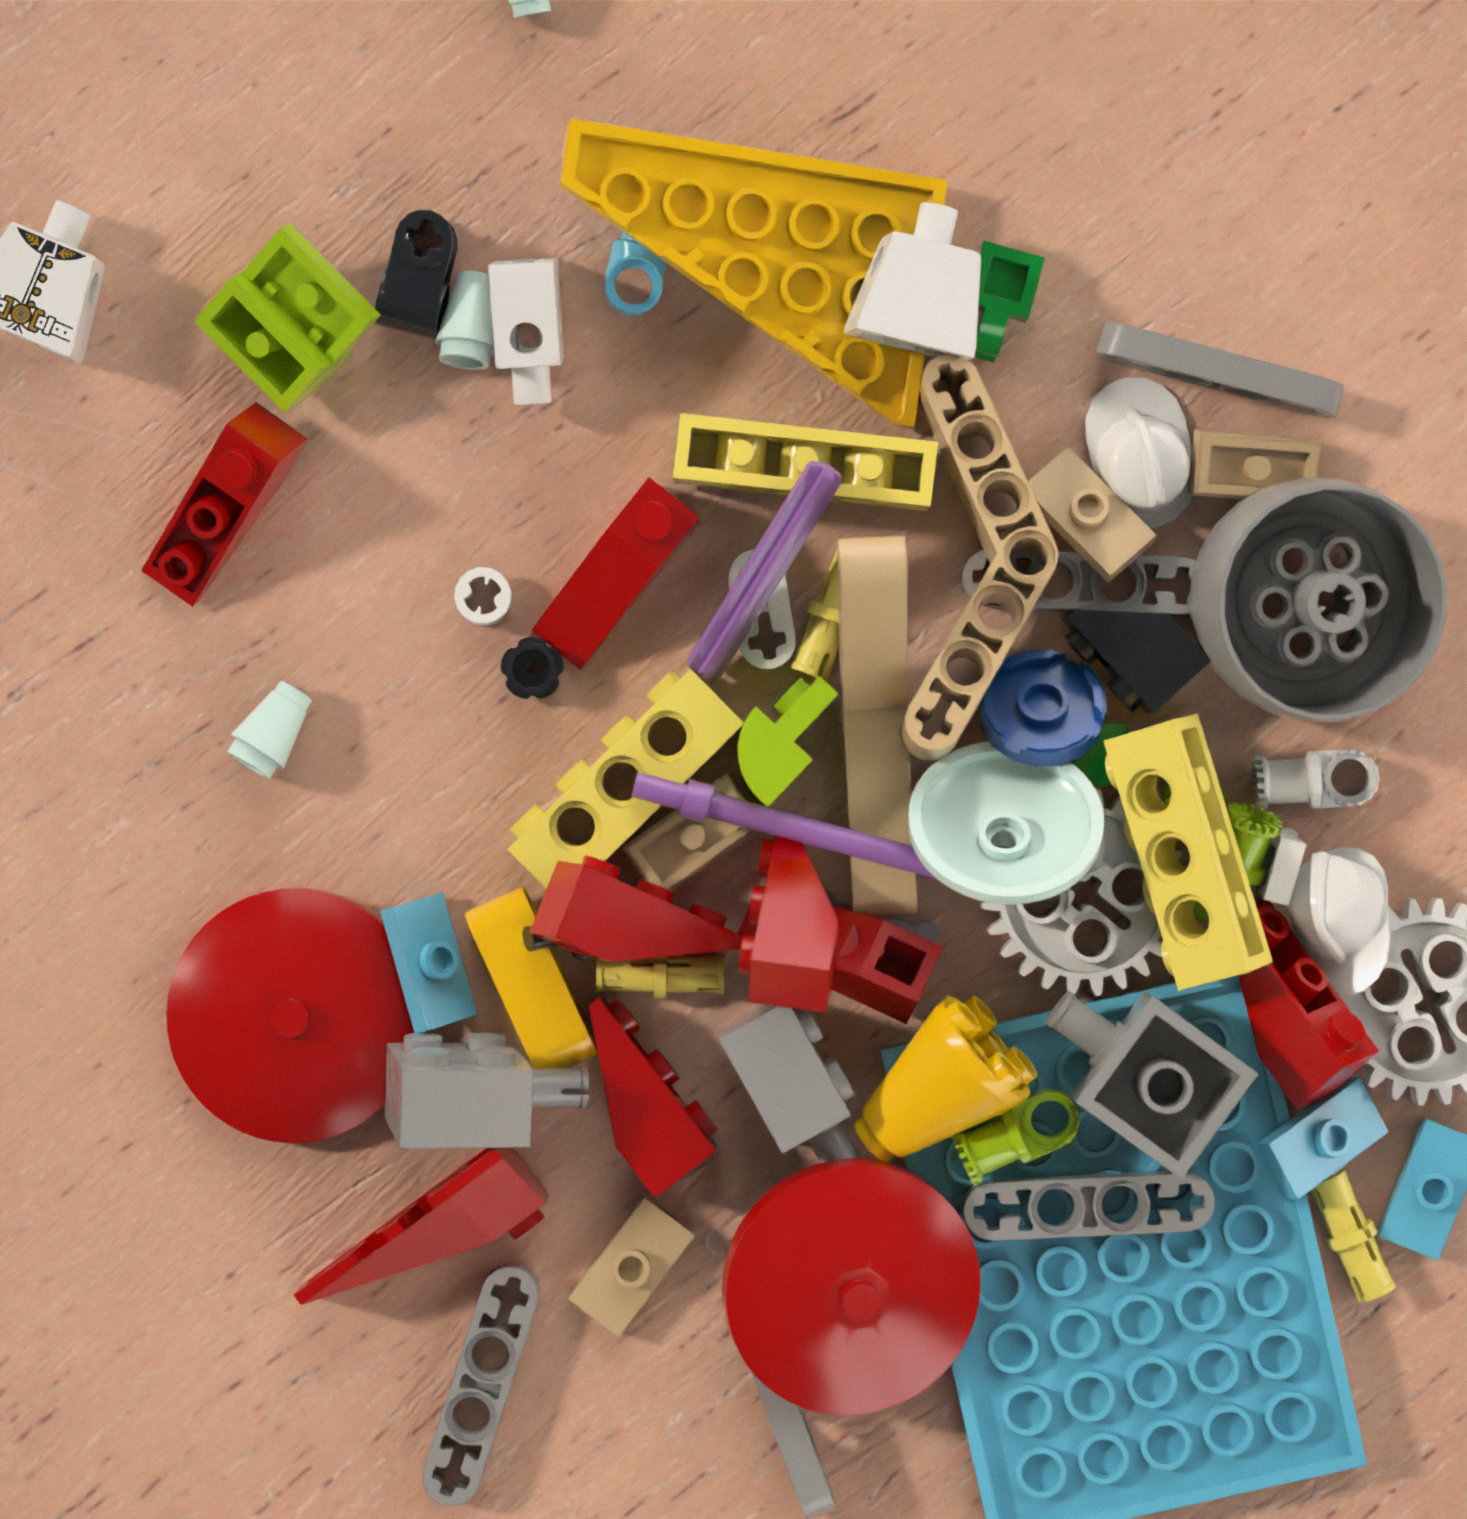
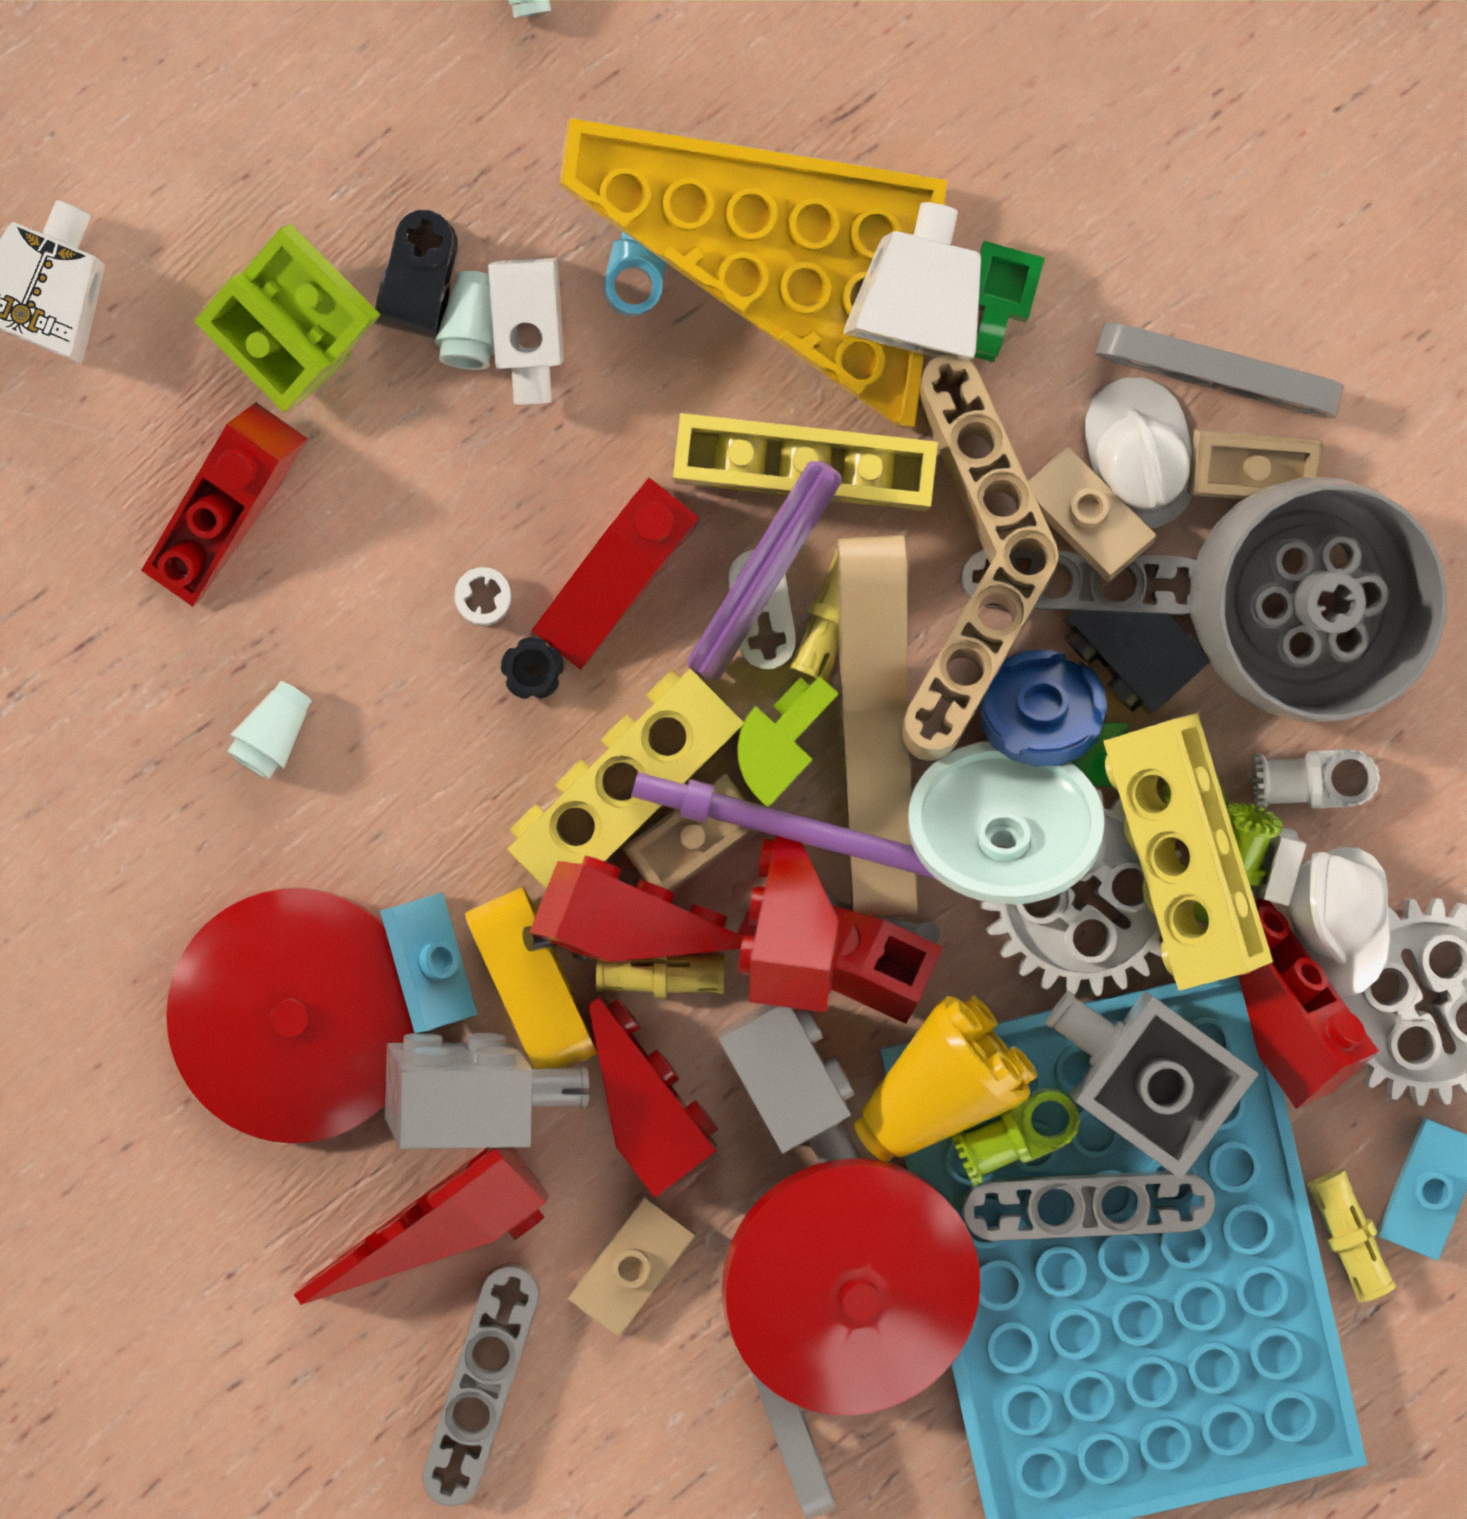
medium azure plate [1257,1077,1388,1200] -> none

